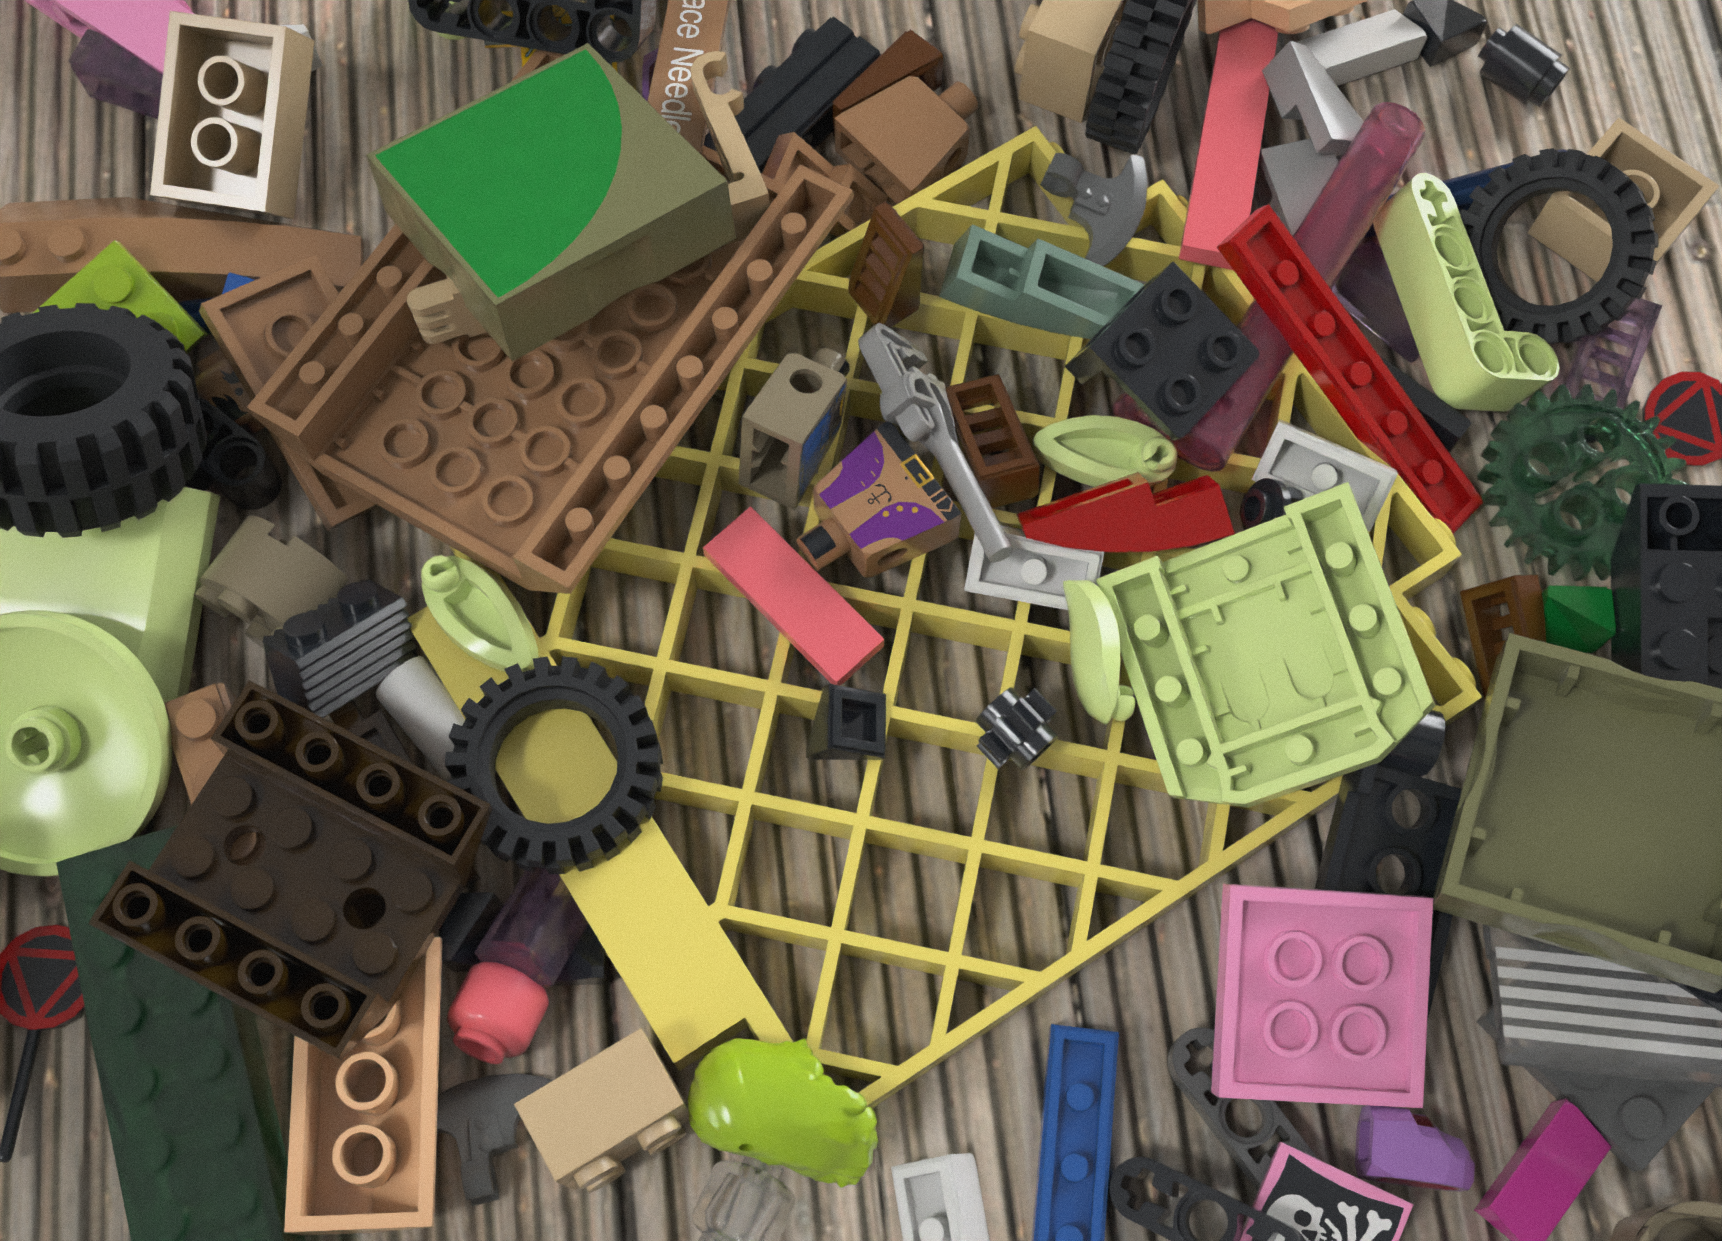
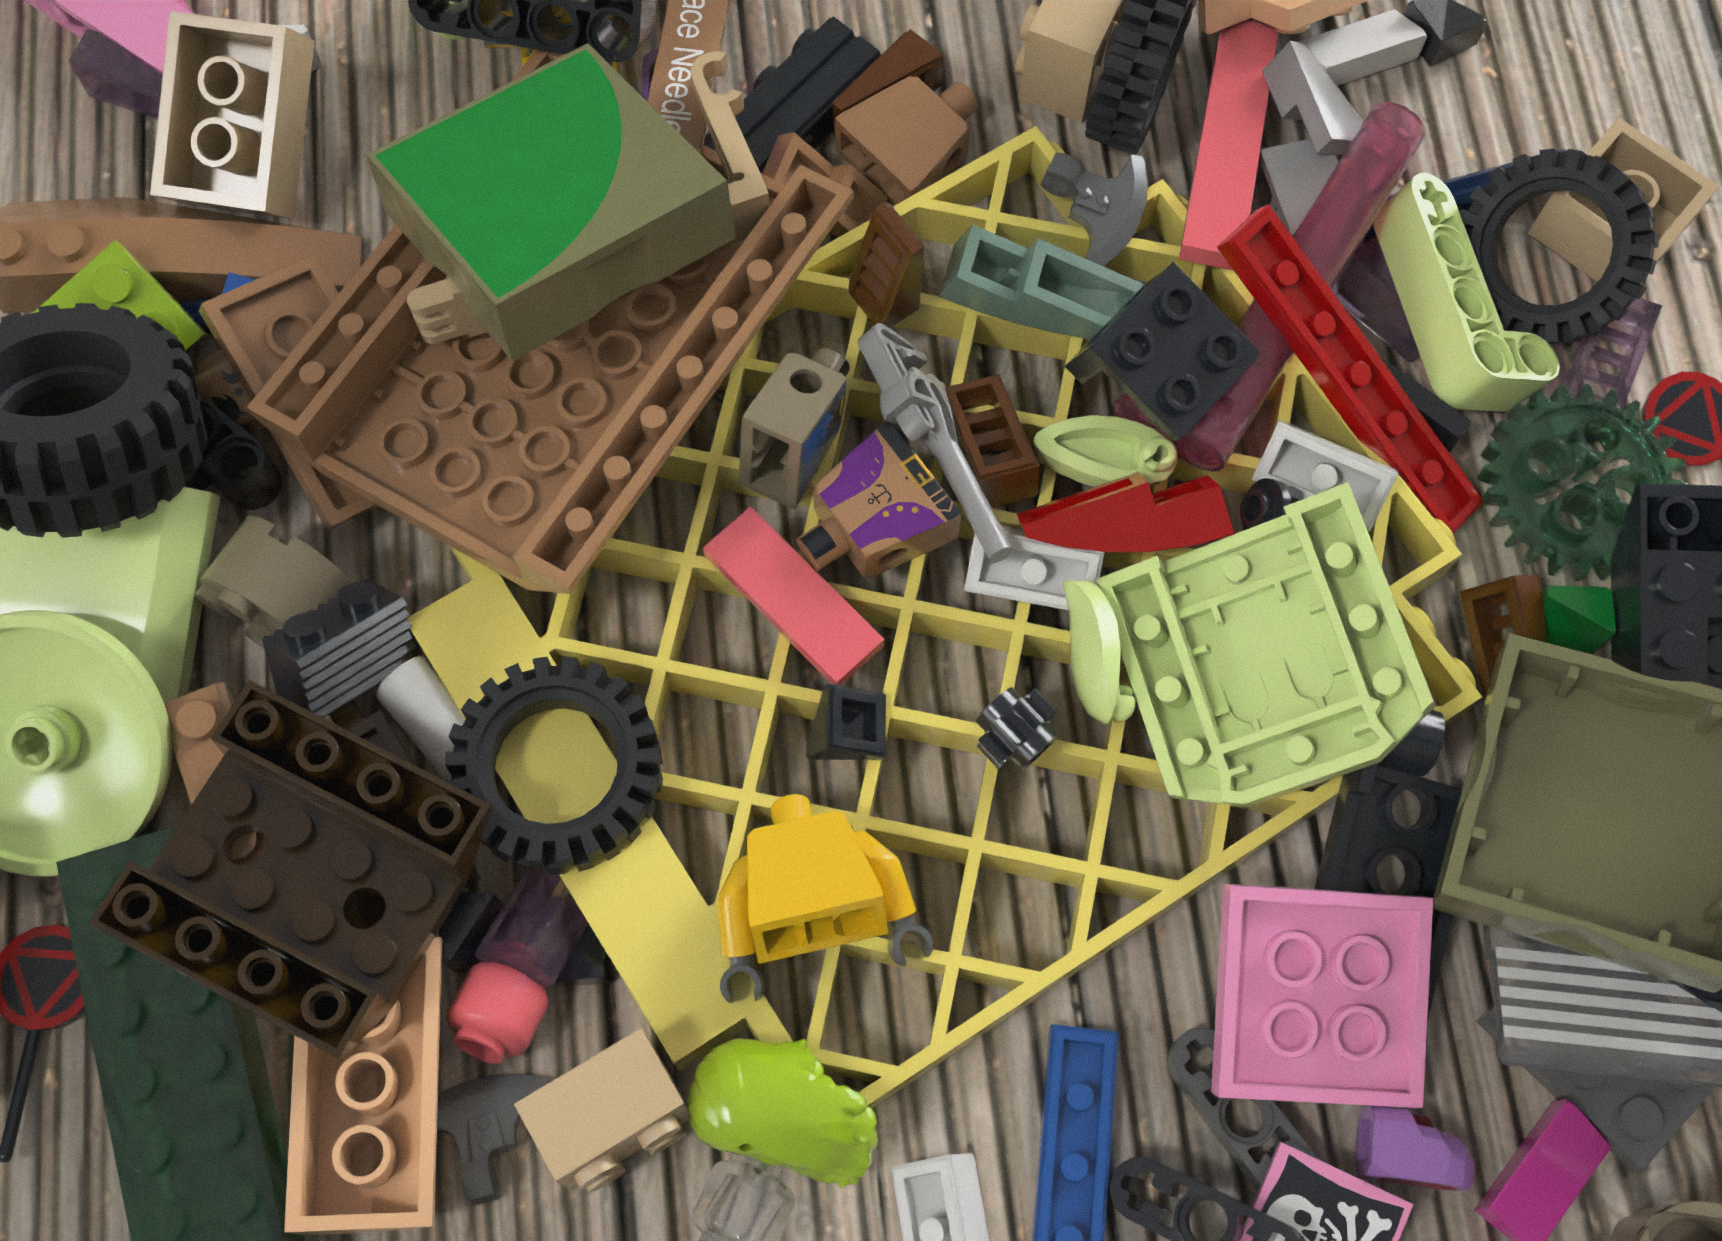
yellowish green arm [421,555,539,672] -> none
black brick [1478,23,1570,107] -> none
none -> yellow torso [717,794,934,1003]

